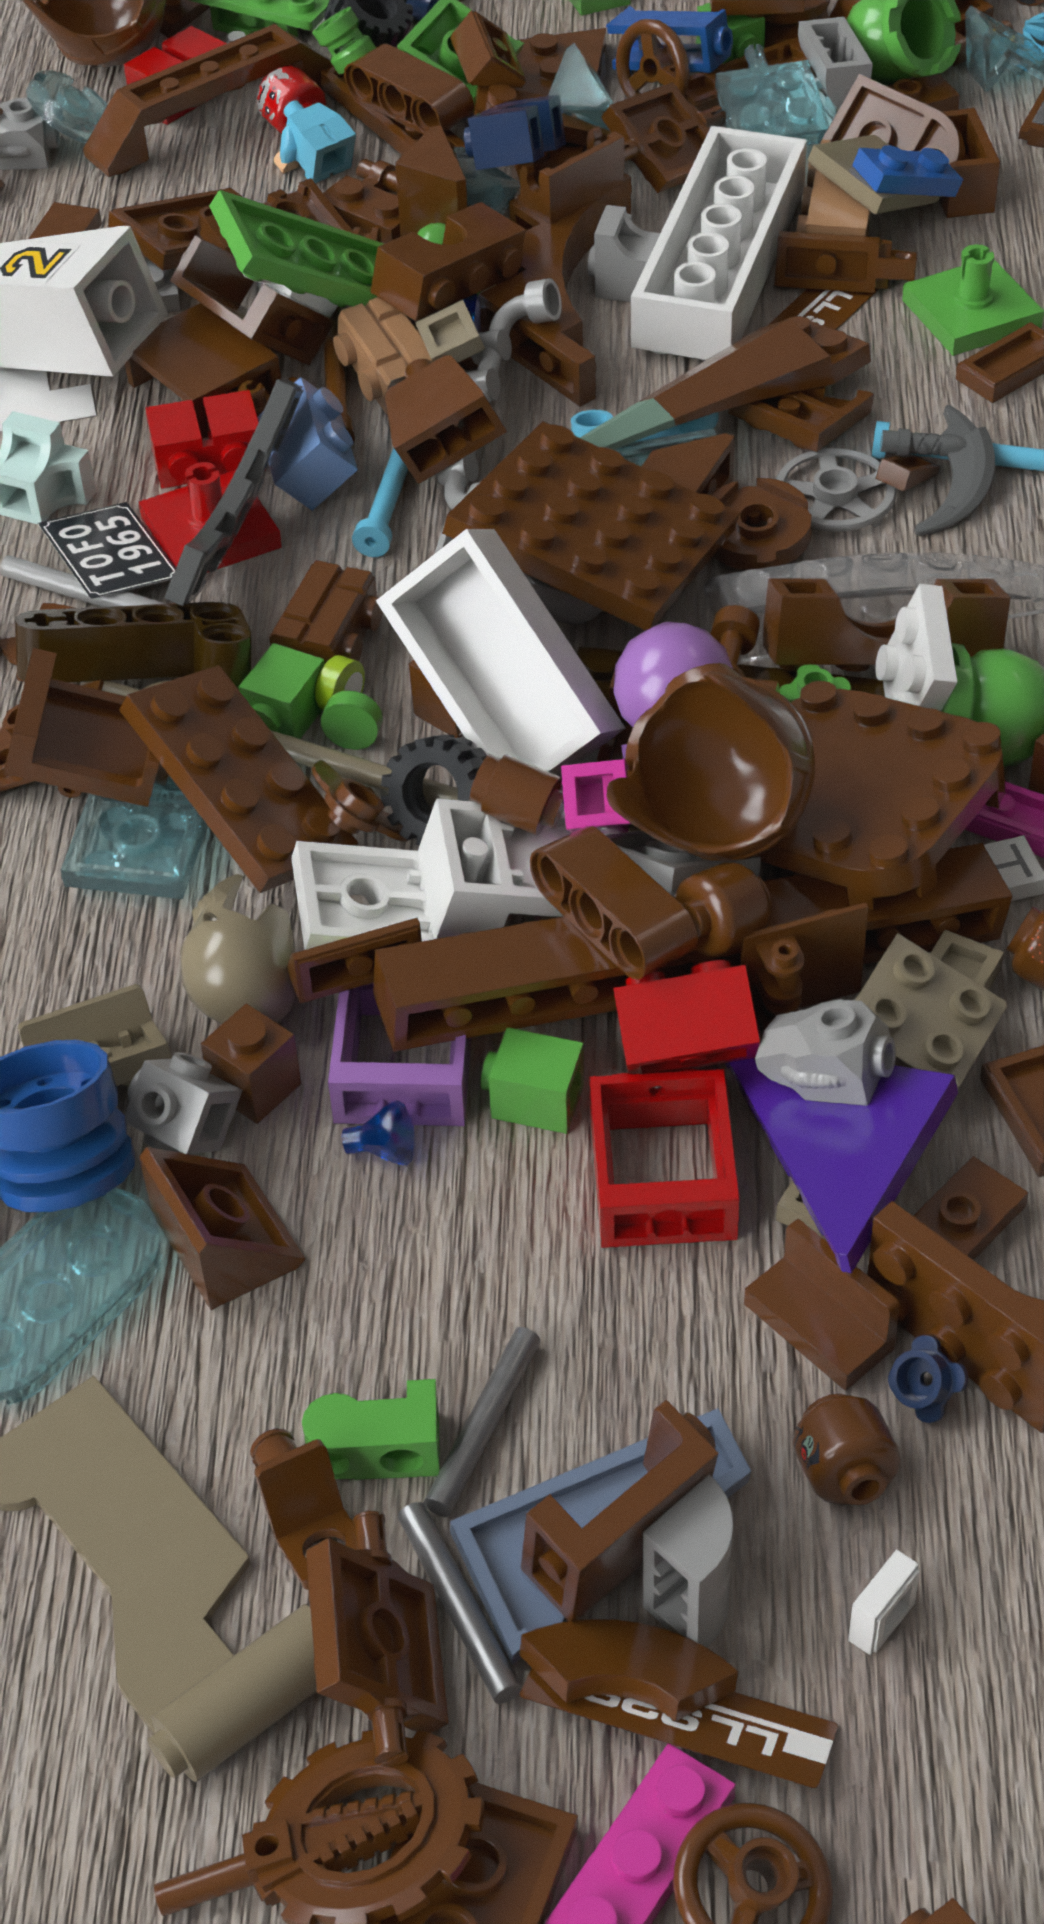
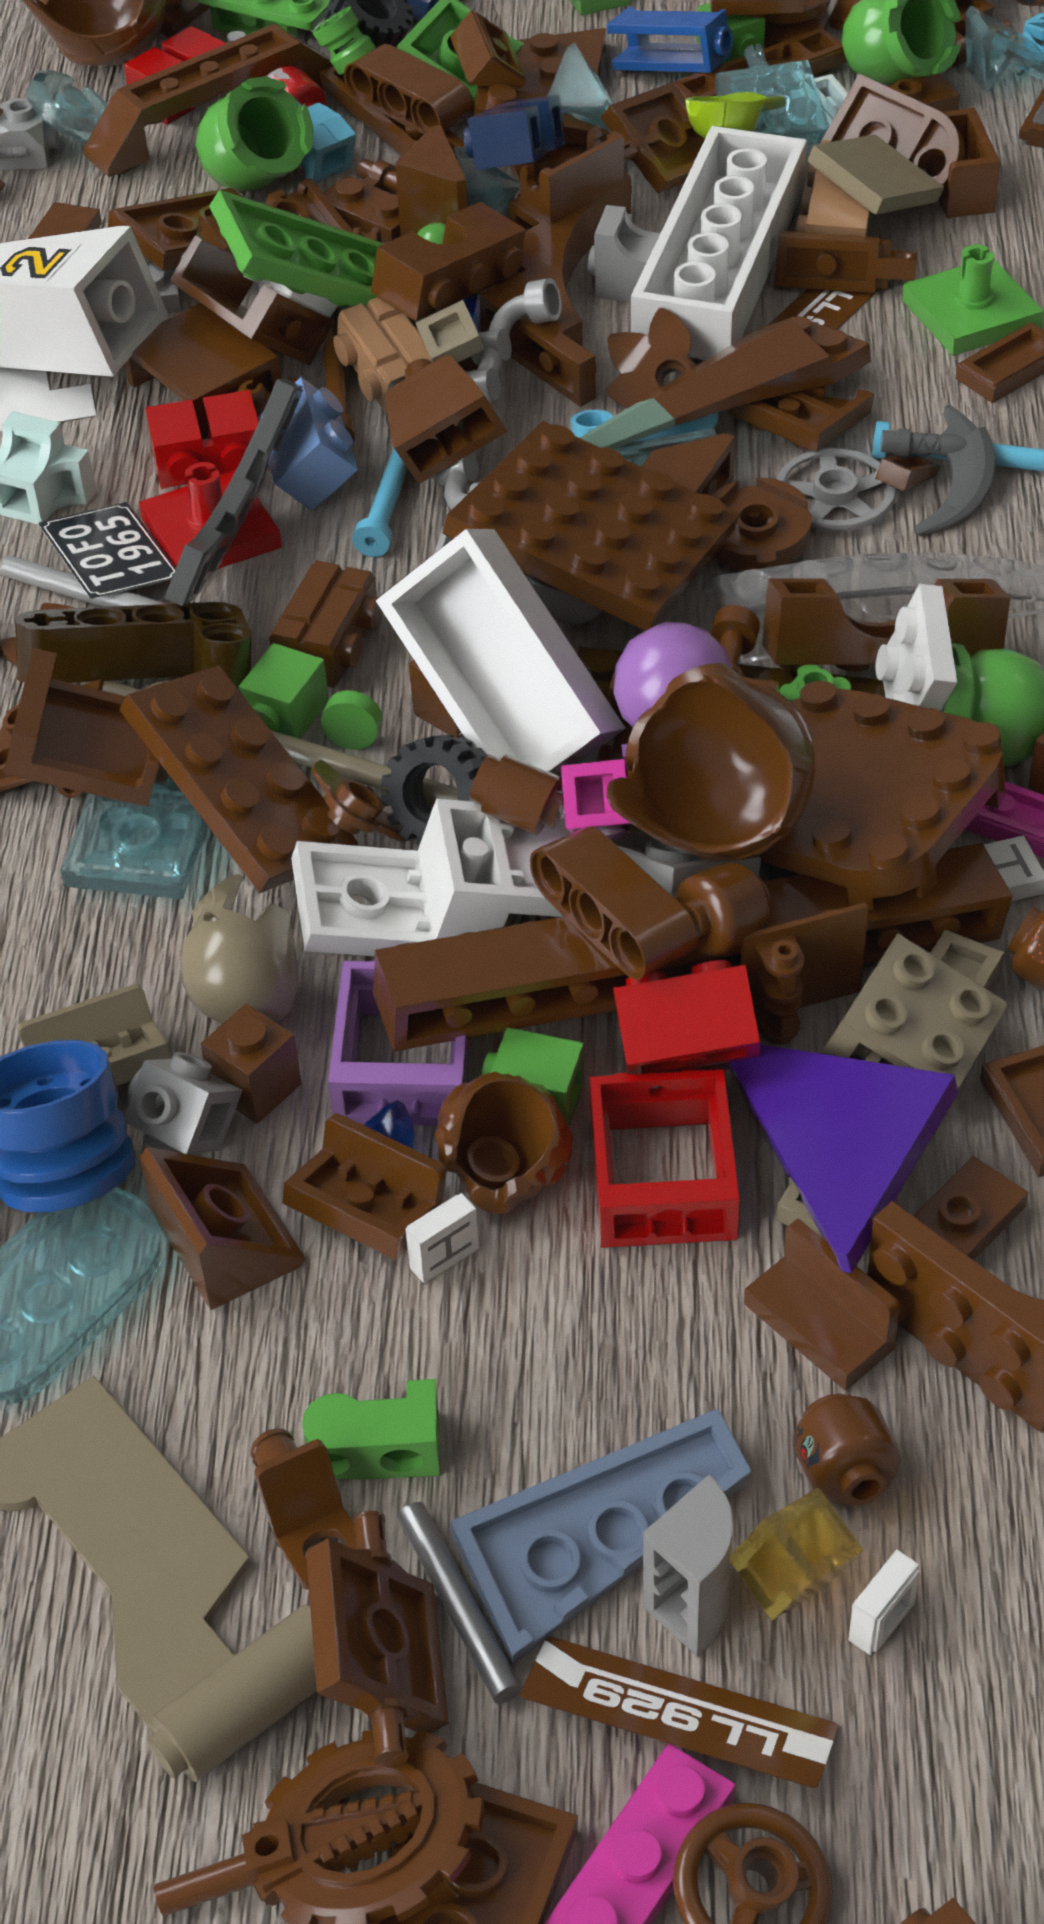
reddish brown slope [287,917,422,1003] -> none
lime tile [315,655,365,711] -> none
flat silver bar [424,1327,540,1517] -> none
reddish brown tile [519,1619,739,1721] -> none
reddish brown panel [521,1400,719,1622] -> none
reddish brown piece [616,19,690,99] -> none
light grey hand [755,999,896,1106] -> none
light grey brick [798,17,873,109] -> none
blue plate [852,145,963,197] -> none
dark blue plate [888,1335,968,1423] -> none
none -> bright green tile [195,76,314,193]
none -> reddish brown bracket [282,1113,447,1260]
none -> white tile [406,1193,479,1284]
none -> reddish brown hair [435,1071,573,1215]
none -> reddish brown plate [606,308,696,408]
none -> lime piece [685,92,787,139]
none -> clear yellow brick [731,1487,864,1621]

